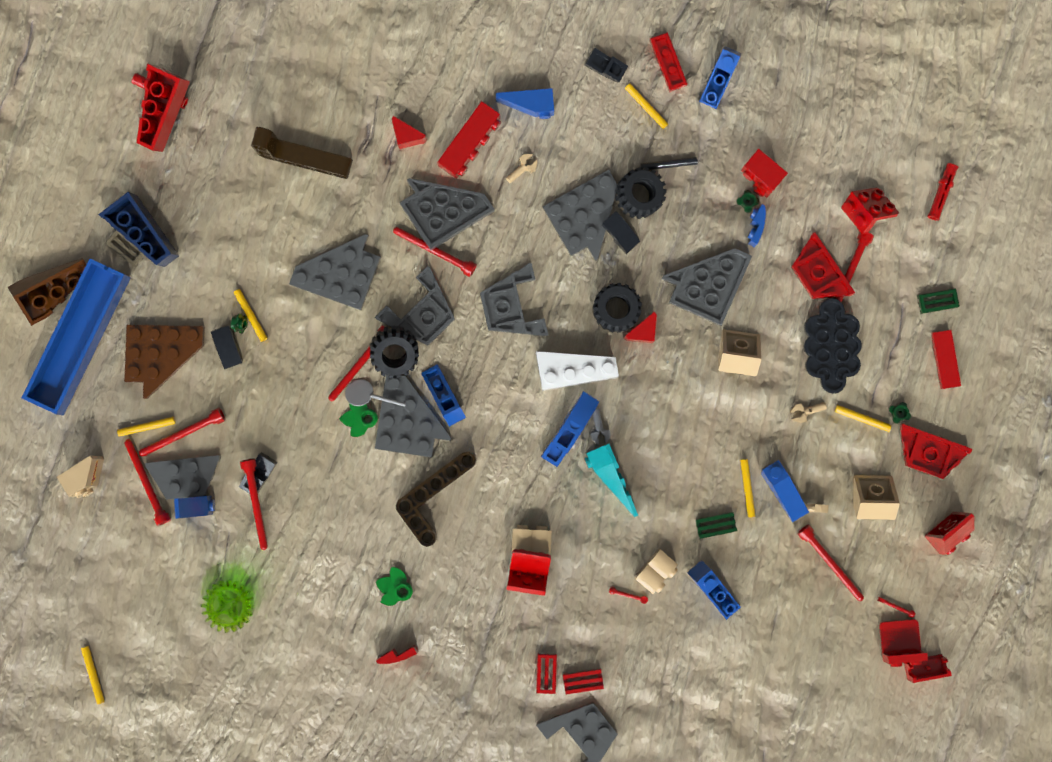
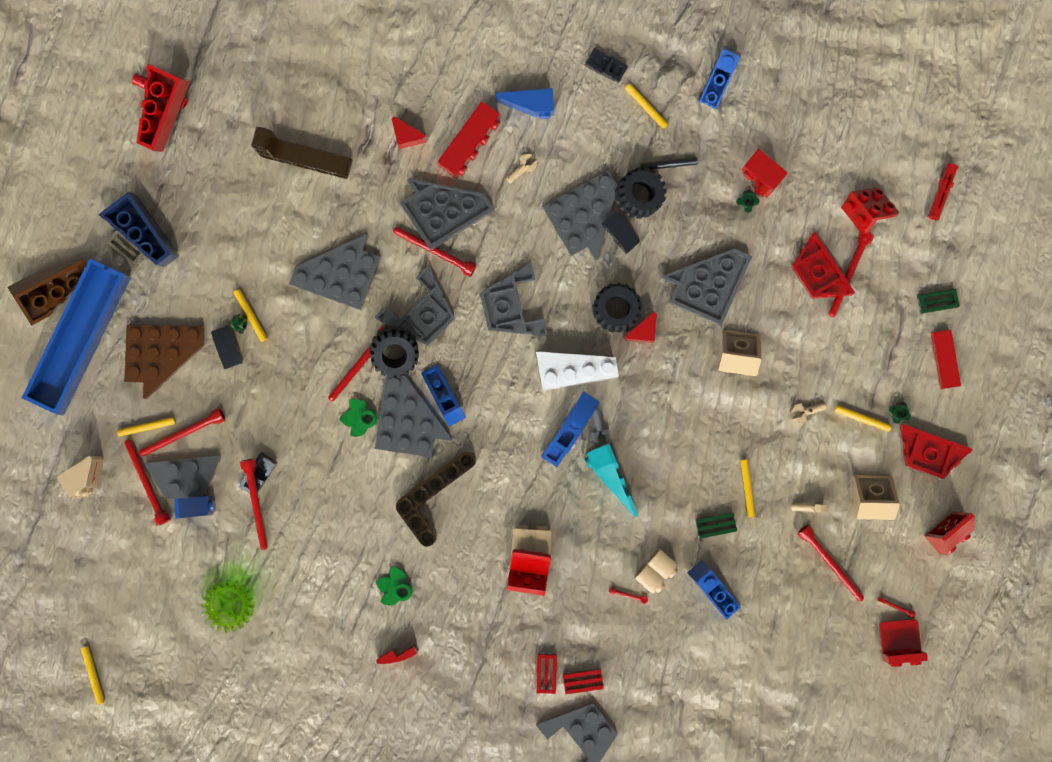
light grey piece [345,380,406,406] -> none
red tile [650,32,687,92] -> none
blue slope [747,204,766,247] -> none
blue slope [761,460,809,523] -> none
black plate [803,298,862,394] -> none
red hinge [904,654,952,683] -> none

